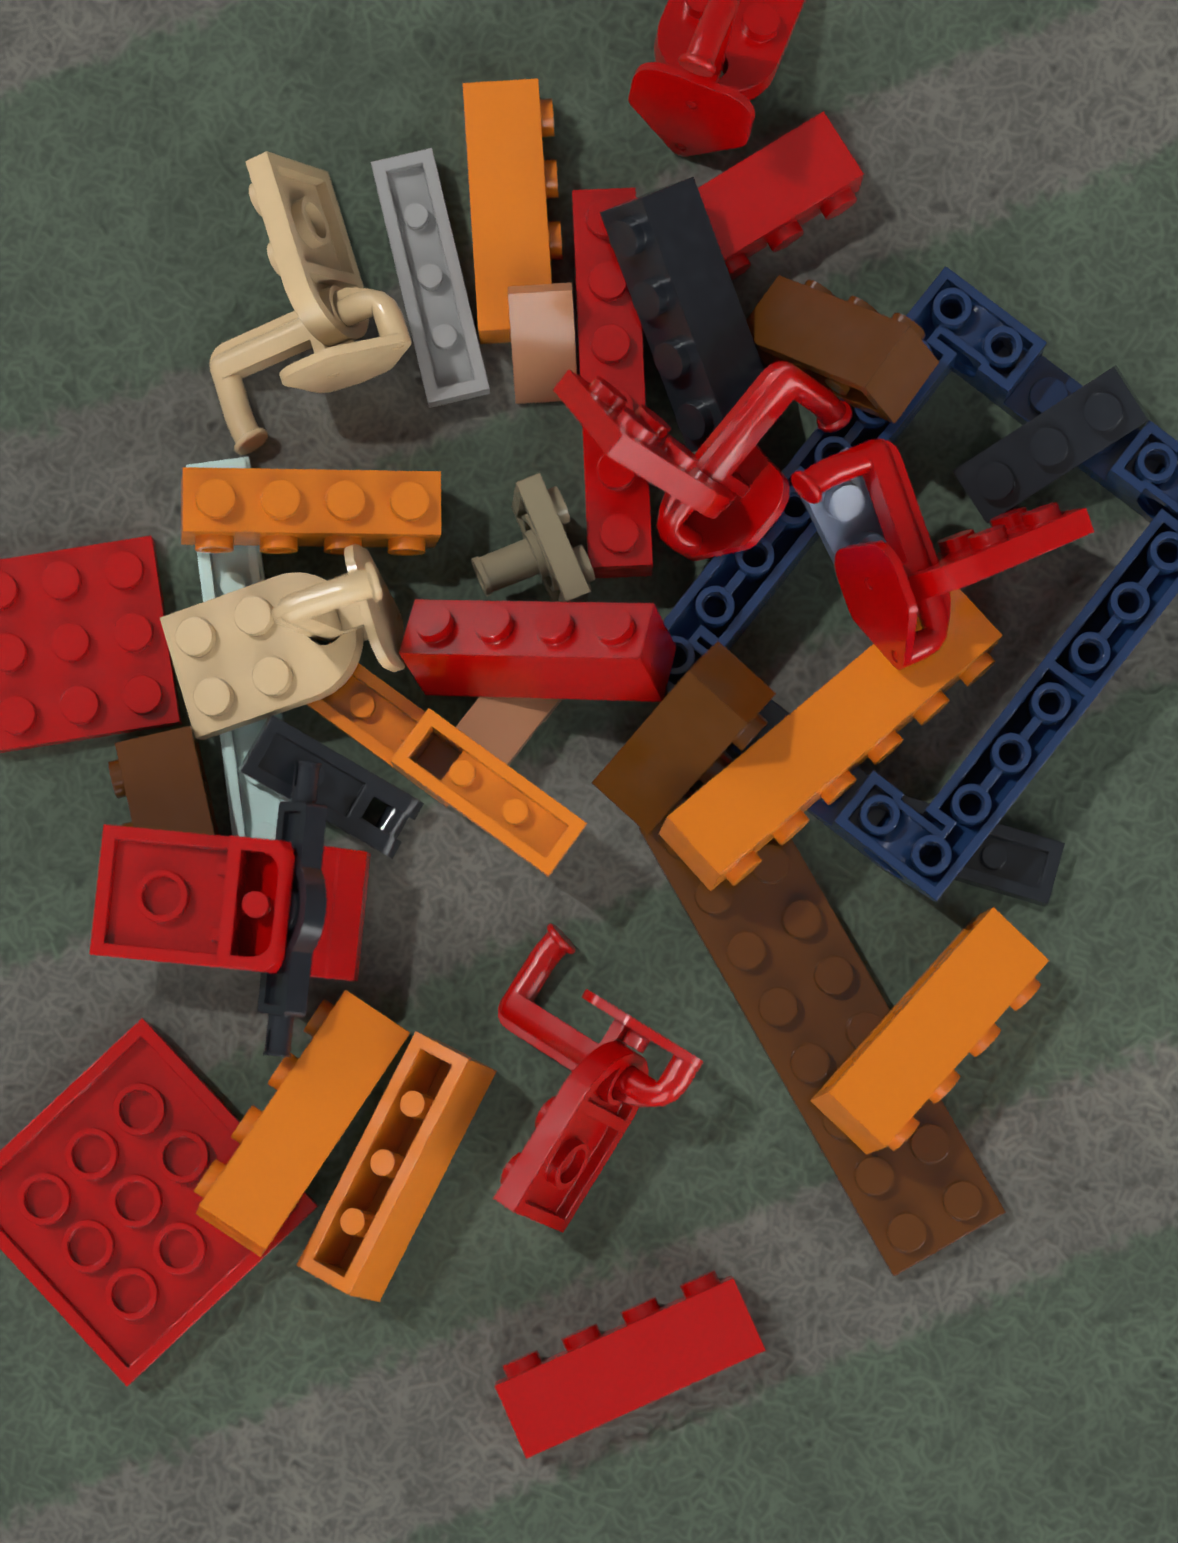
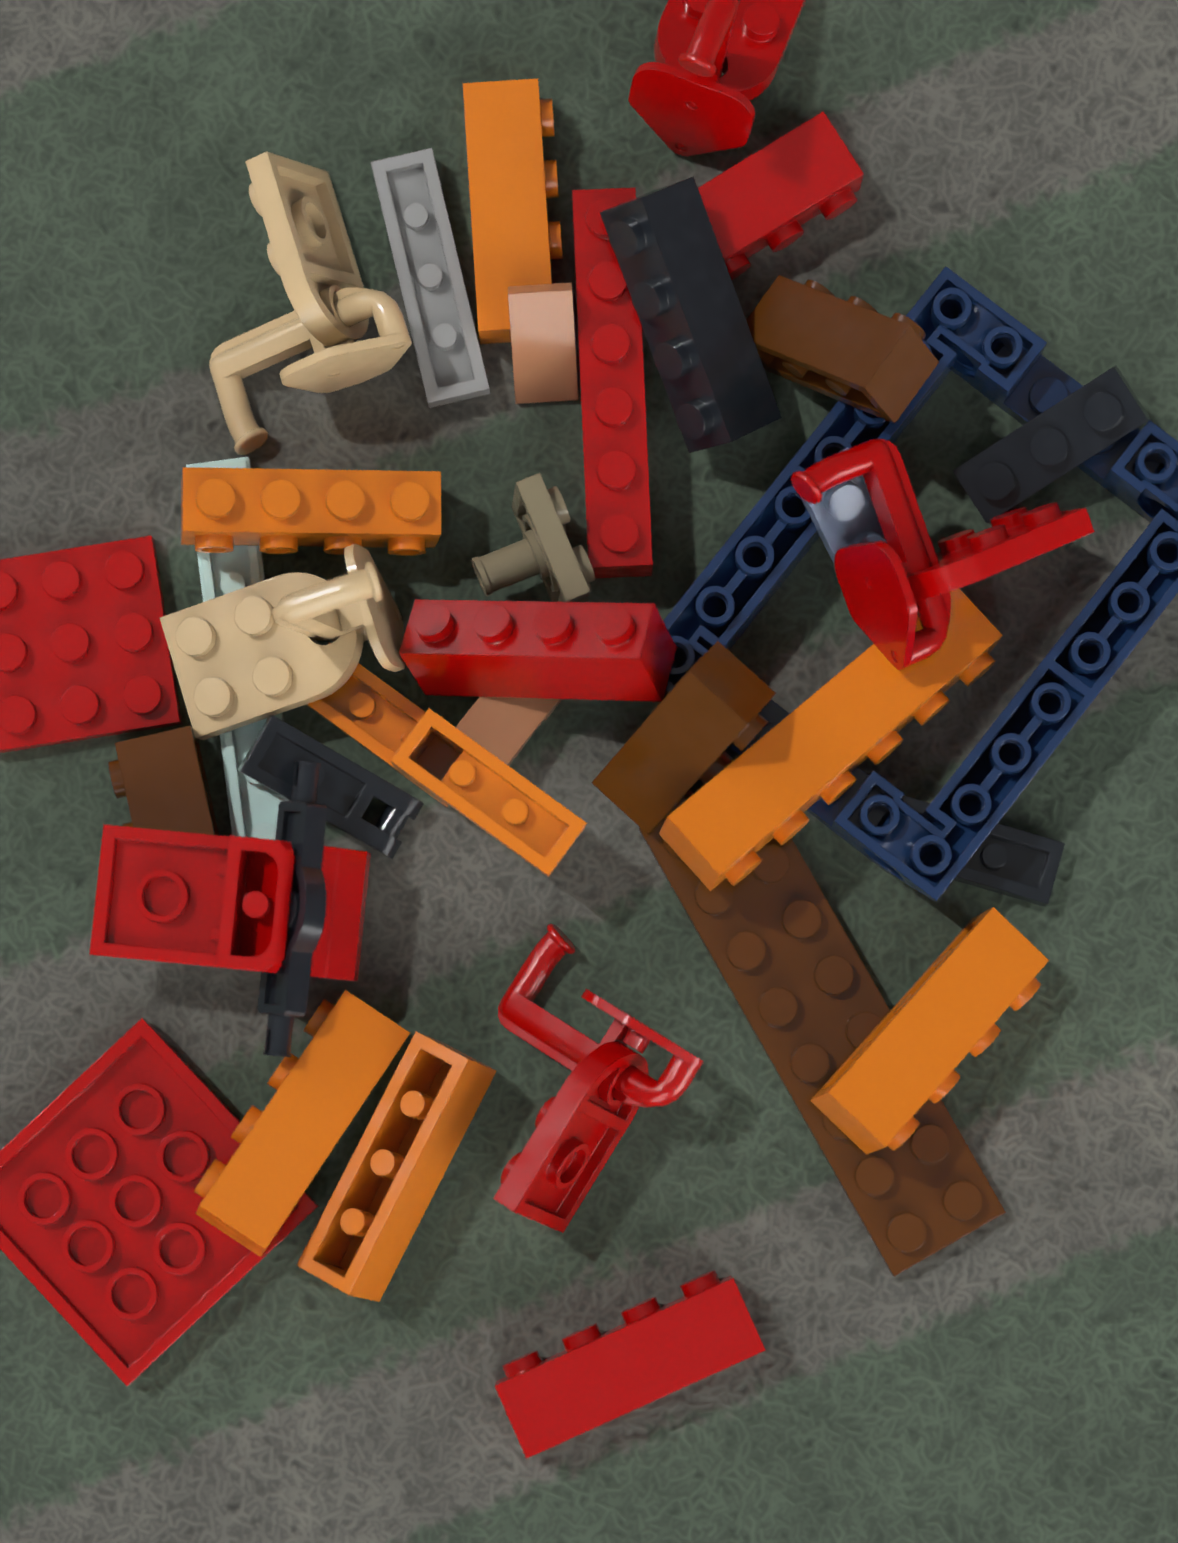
red plate [553,361,853,561] -> none

